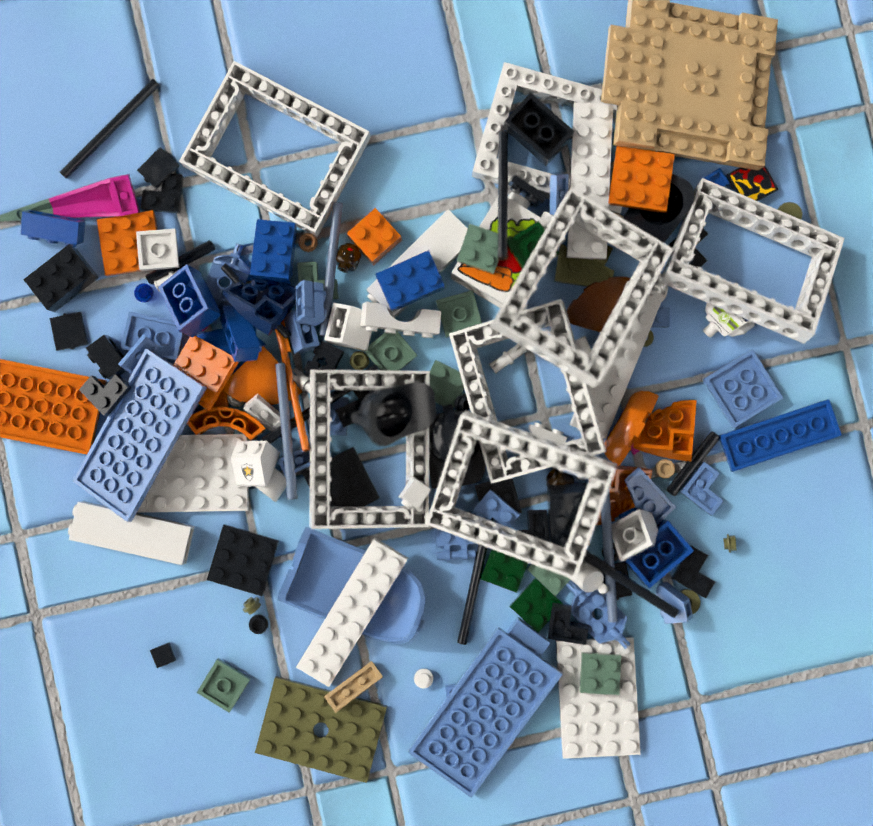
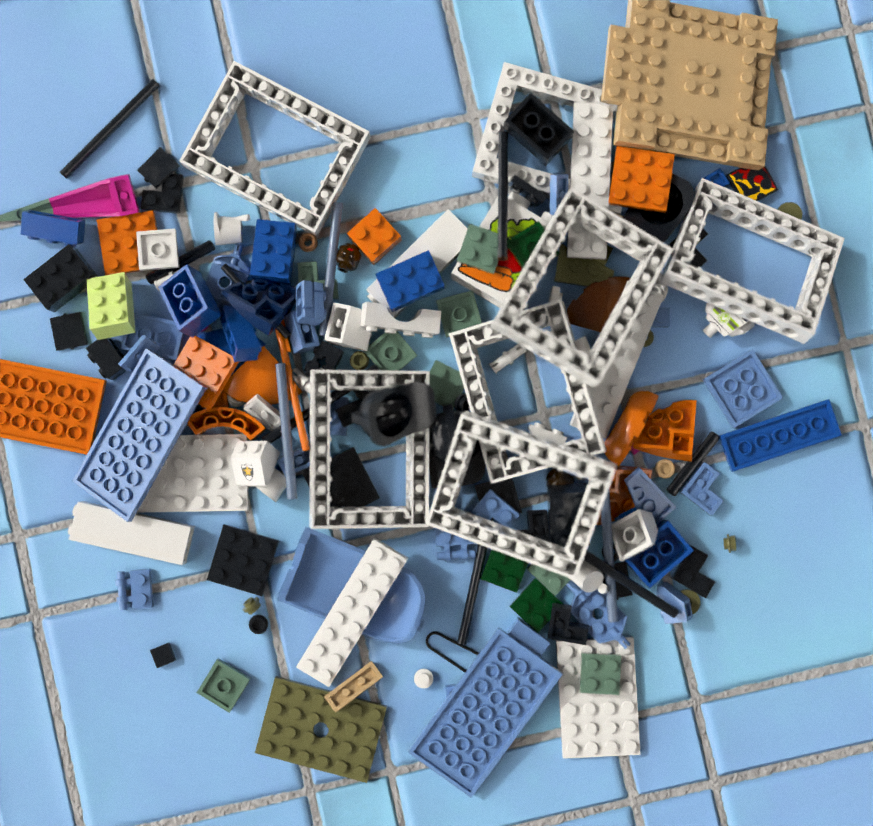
plate [79,374,132,416] -> none
clear blue plate [134,283,154,303] -> none
white brick [399,477,431,510] -> none
none -> yellowish green brick [87,272,136,340]
none -> medium blue plate [115,569,154,611]
none -> white hat [214,212,250,246]
none -> black piece [426,632,479,672]
none -> white plate [548,286,563,303]

